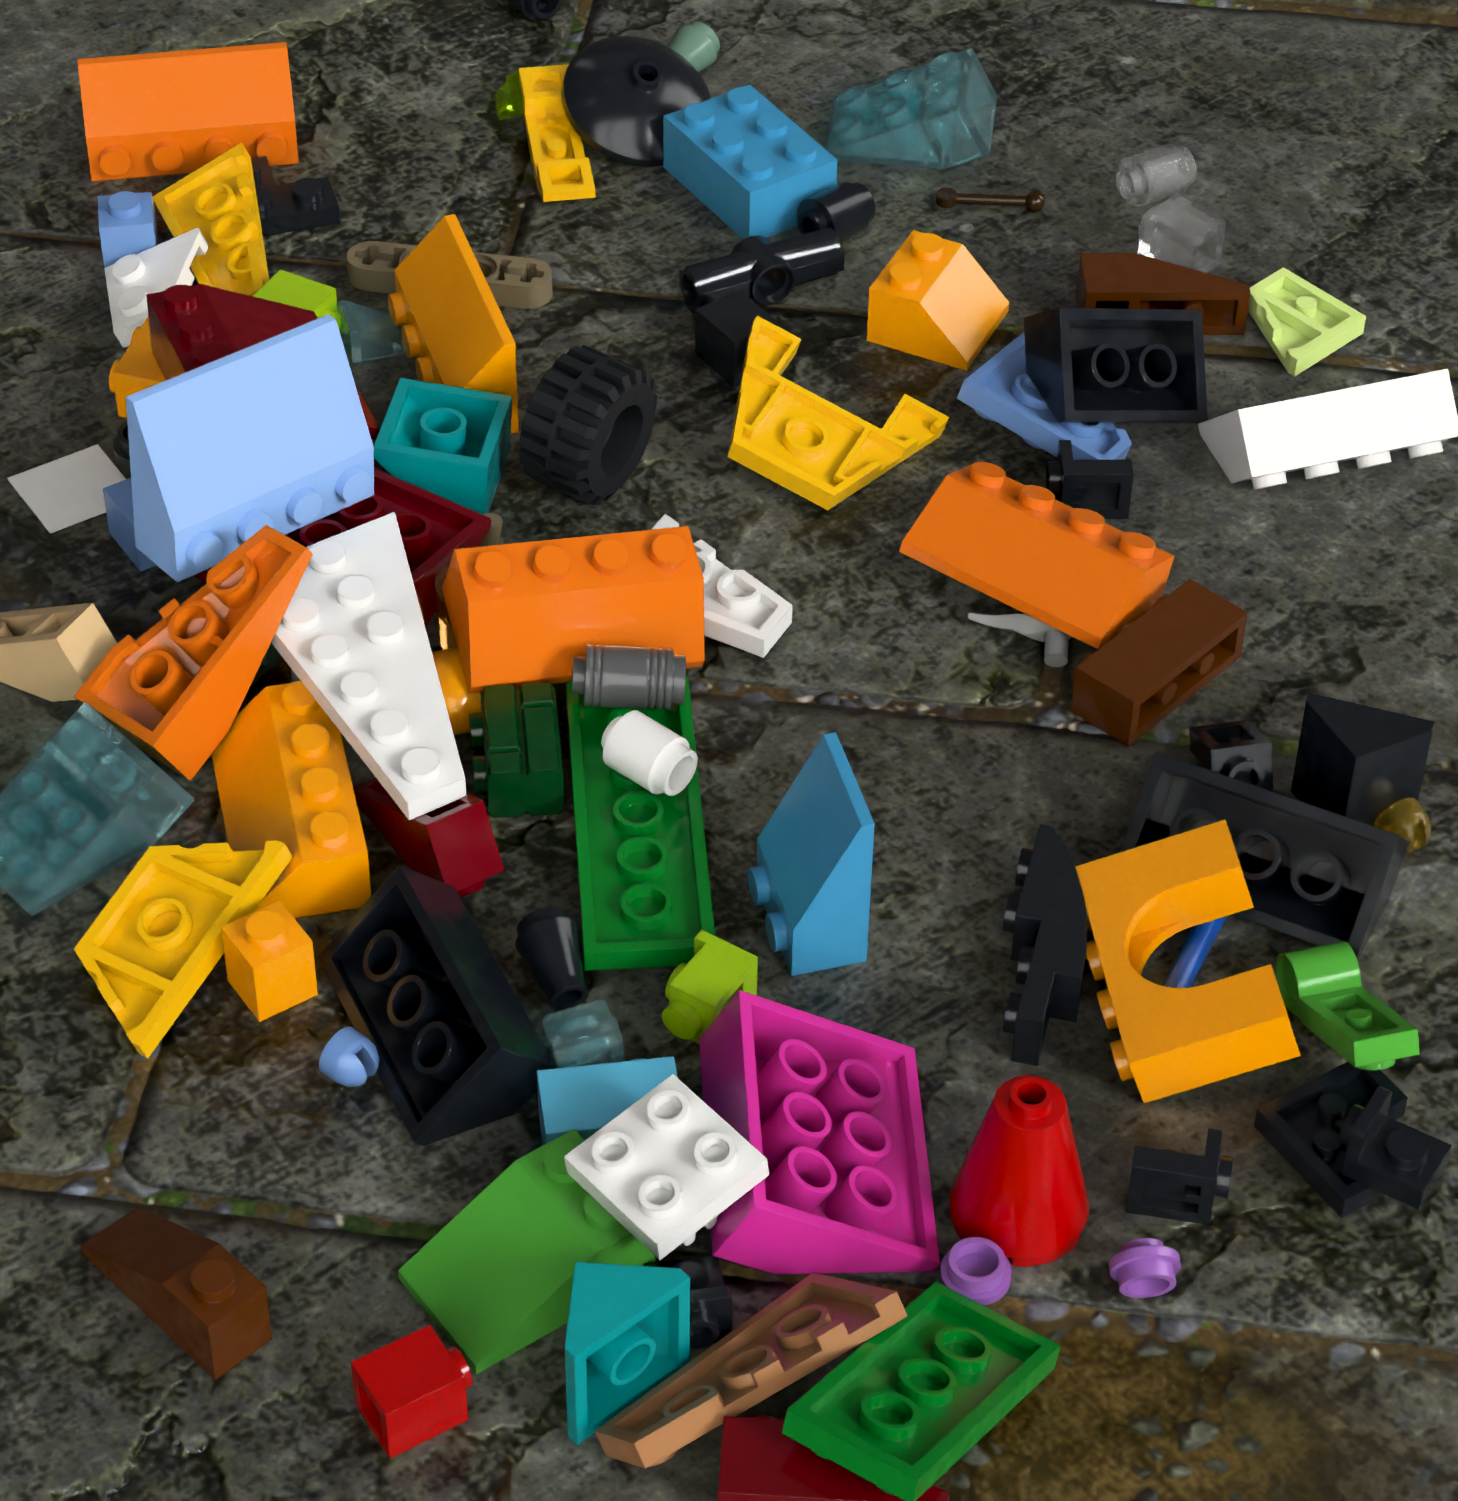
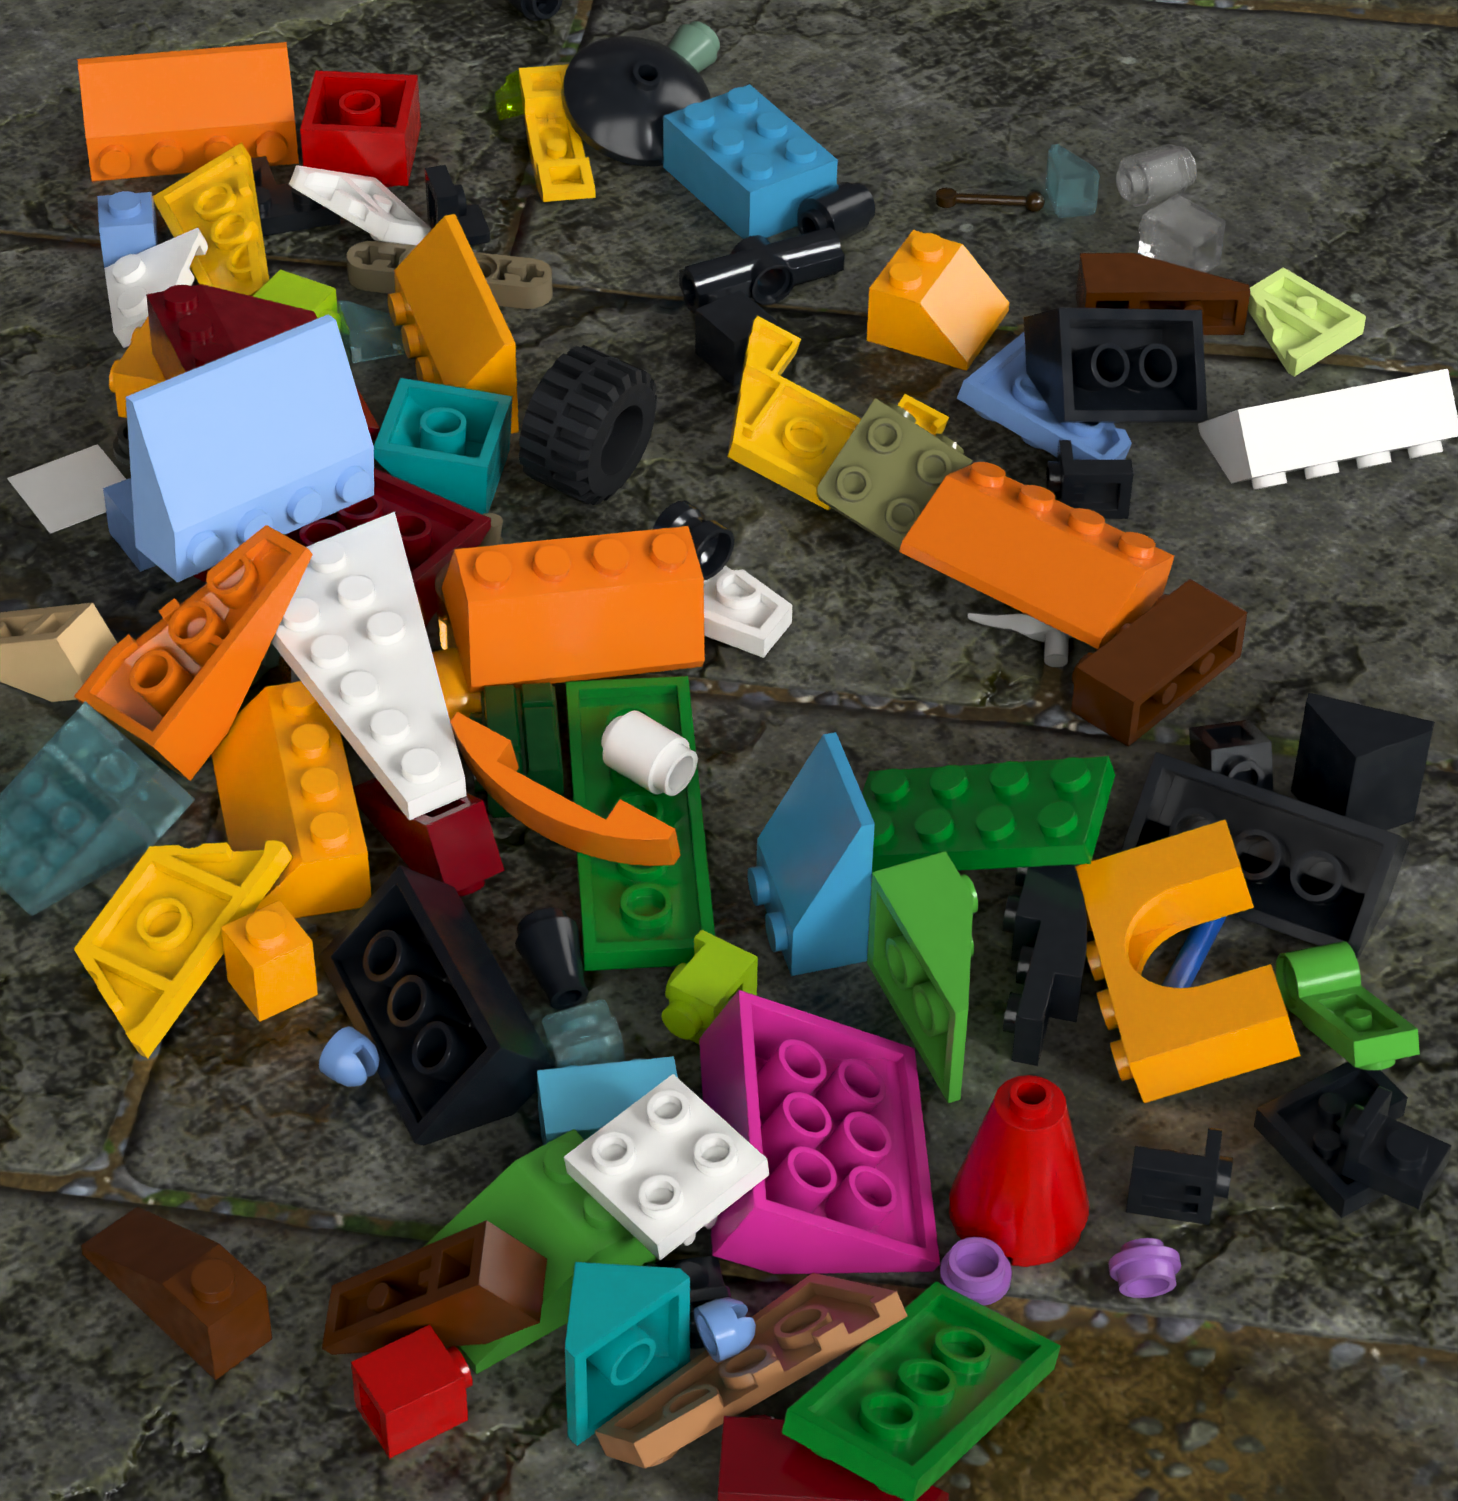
dark grey head [572,644,686,710] -> none
clear light blue slope [825,48,997,170] -> none
clear yellow hinge [1374,798,1432,854] -> none
none -> white wing [289,165,431,245]
none -> red brick [300,70,421,187]
none -> reddish brown slope [322,1220,547,1355]
none -> black bracket [425,165,490,247]
none -> orange slope [450,712,681,866]
none -> black wheel [653,500,735,580]
none -> medium blue hinge [694,1297,756,1363]
none -> olive bracket [816,398,973,551]
none -> green plate [862,756,1115,872]
none -> bright green slope [867,851,978,1103]
none -> clear light blue slope [1045,144,1100,218]

